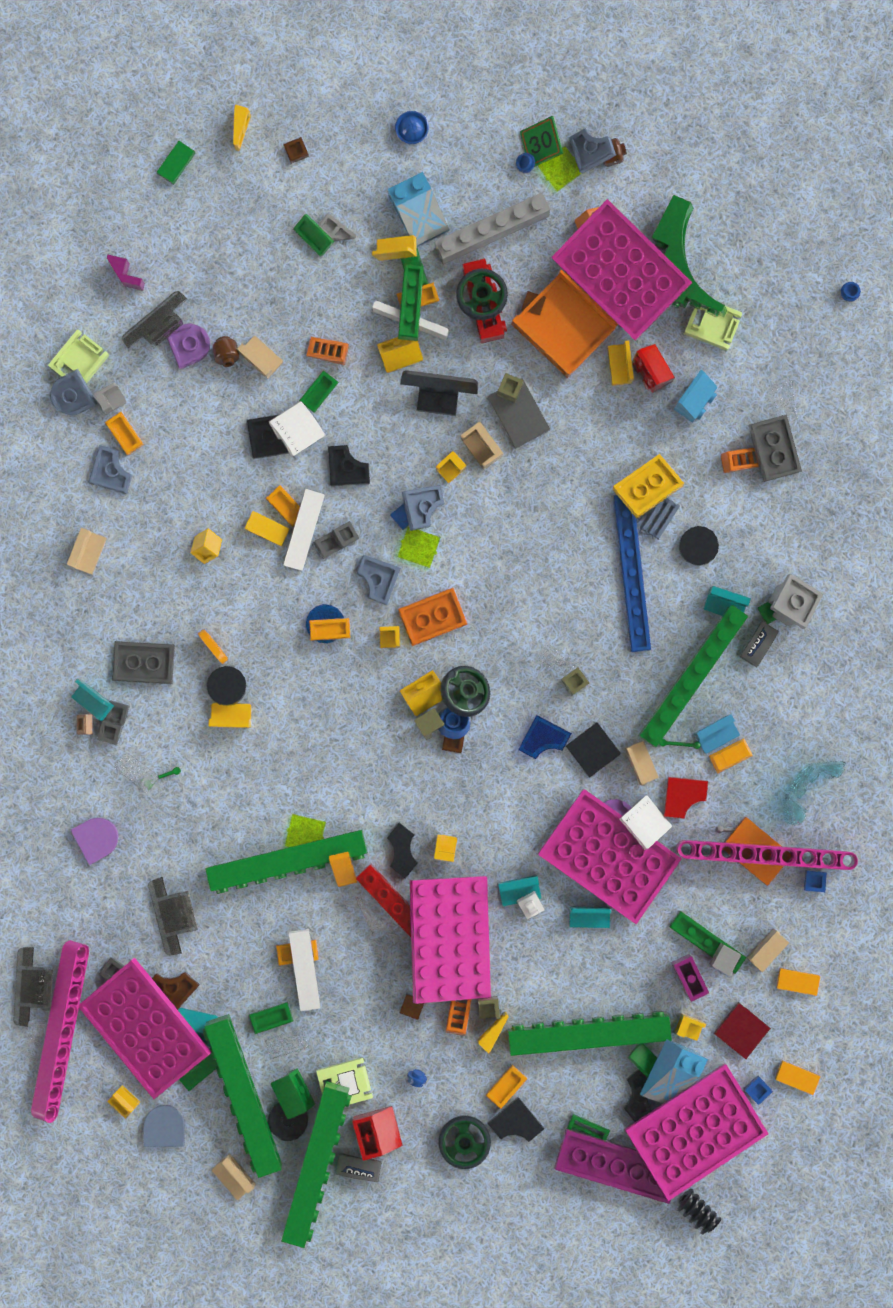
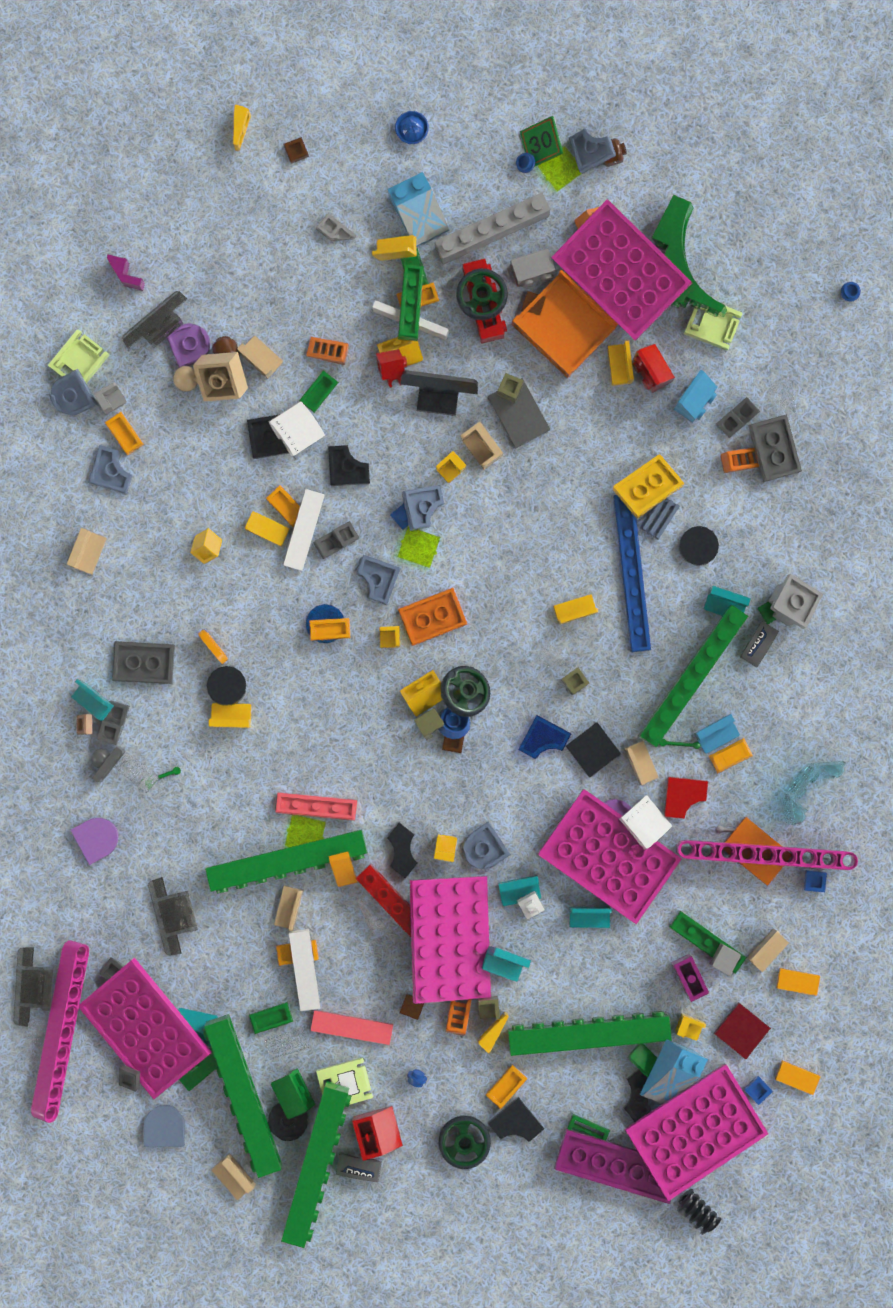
yellow piece [107,1085,140,1119] -> none
reddish brown tile [152,972,200,1010] -> none
green tile [157,141,196,185] -> none
green tile [293,214,335,256] -> none
none -> dark grey tile [91,746,125,782]
none -> dark grey tile [119,1065,140,1092]
none -> tan brick [173,352,248,401]
none -> tan panel [274,885,304,931]
none -> coral tile [275,793,357,821]
none -> coral tile [311,1010,393,1045]
none -> red brick [376,349,407,388]
none -> sand blue tile [463,821,511,869]
none -> teal panel [482,946,531,982]
none -> light grey brick [510,248,556,288]
none -> yellow panel [553,594,598,625]
none -> dark grey slope [716,397,760,438]

